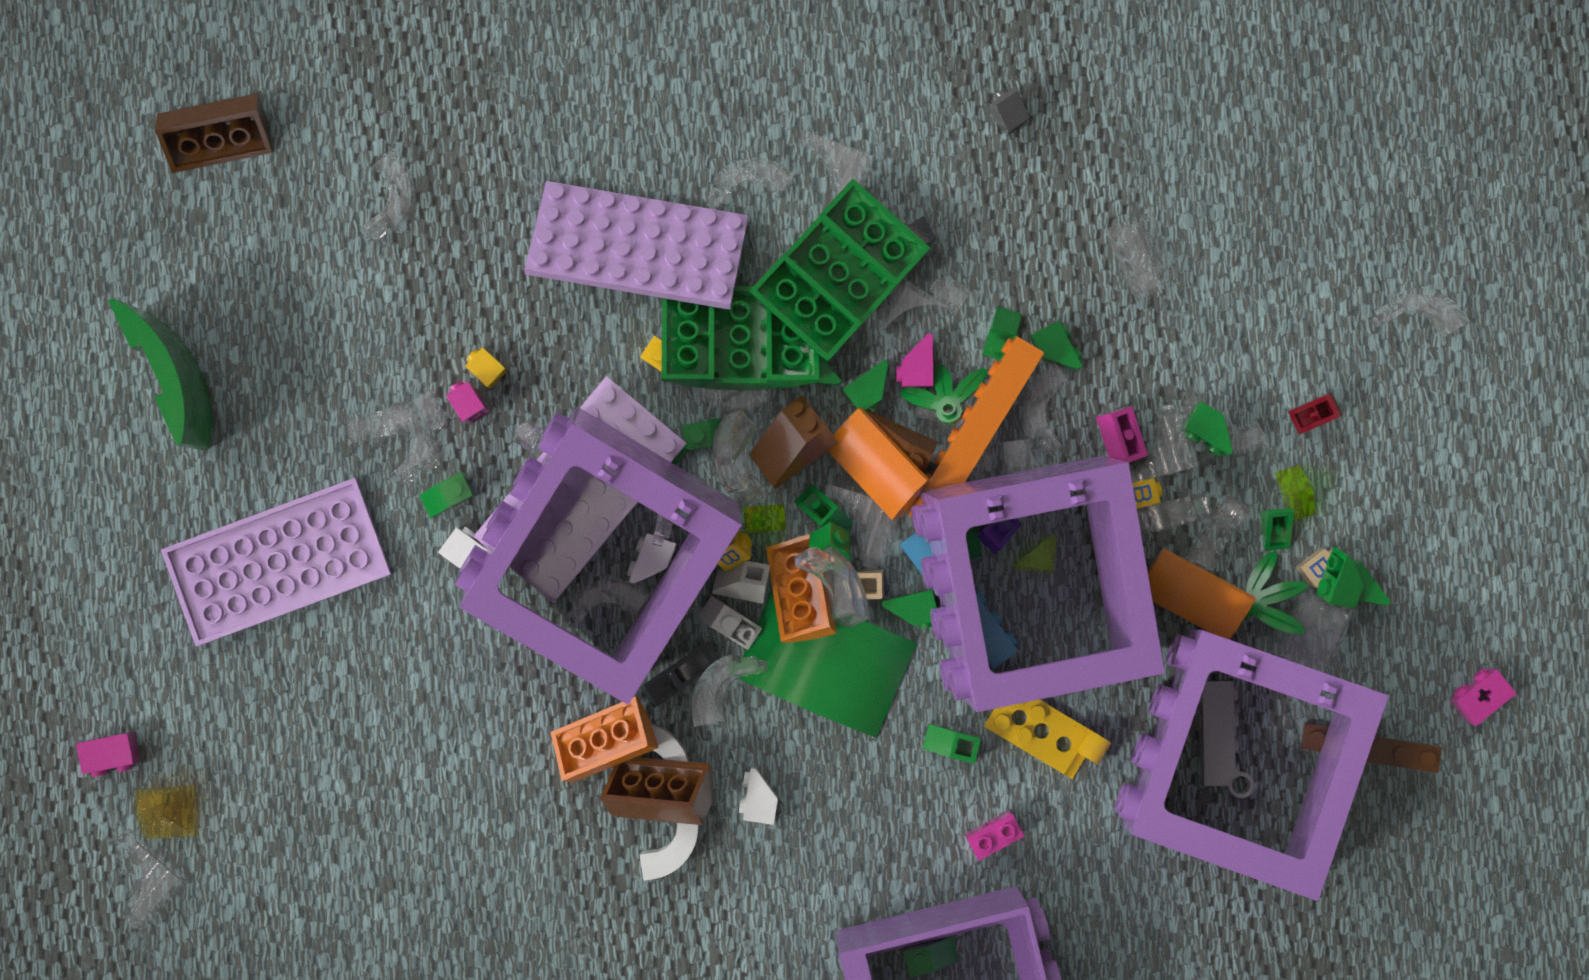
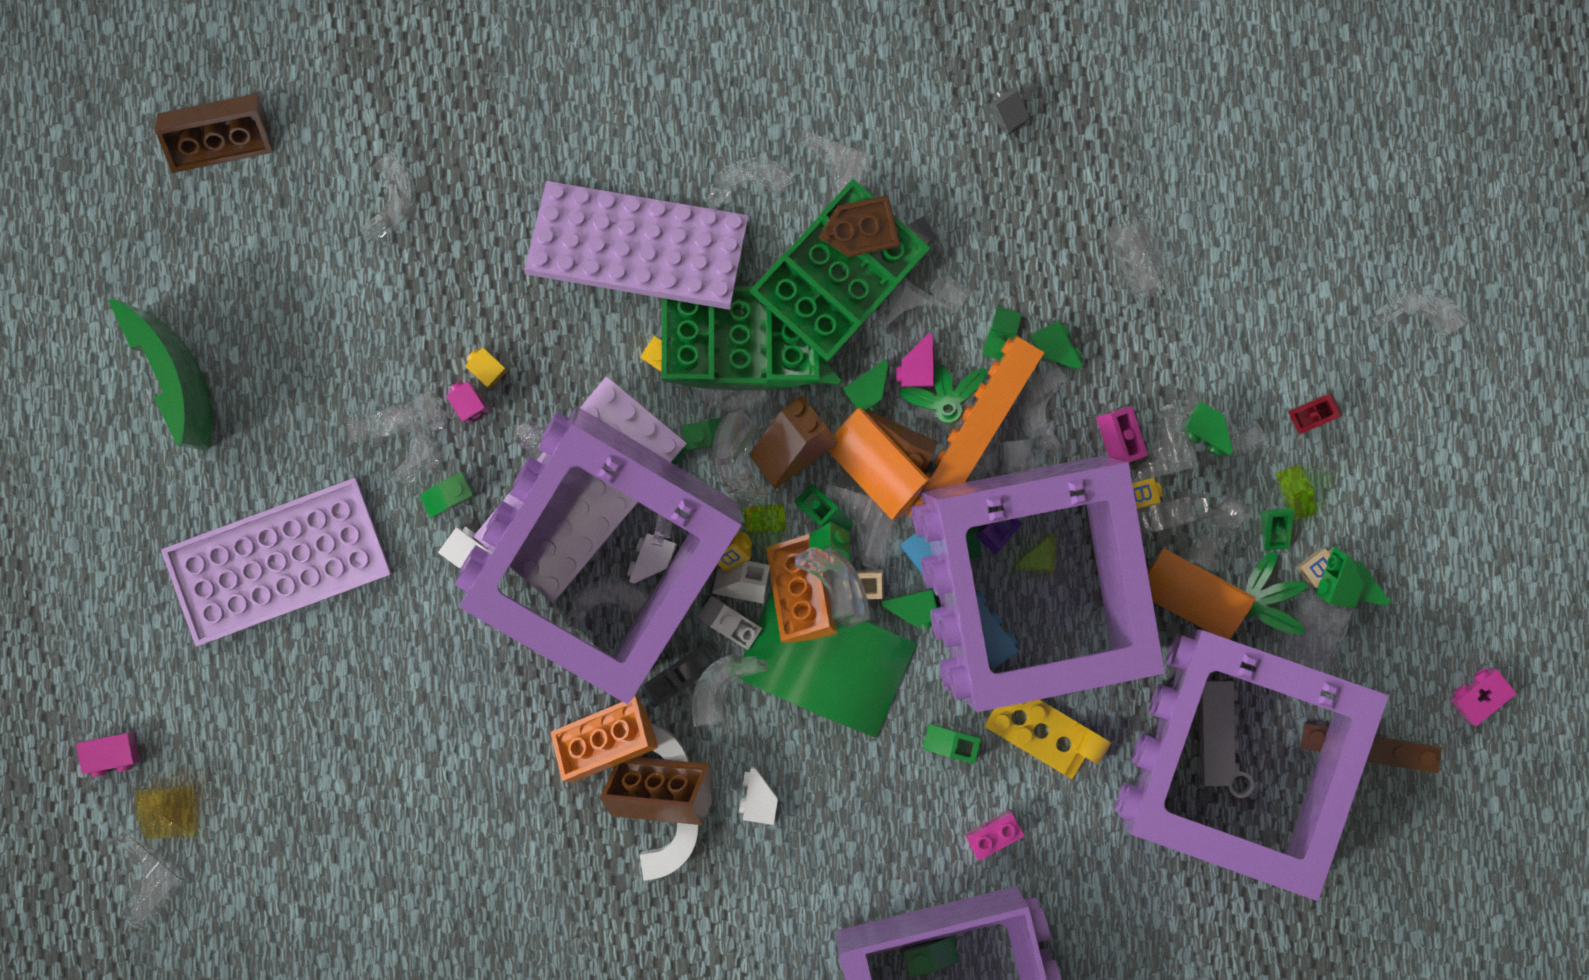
none -> reddish brown tile [819,195,900,257]

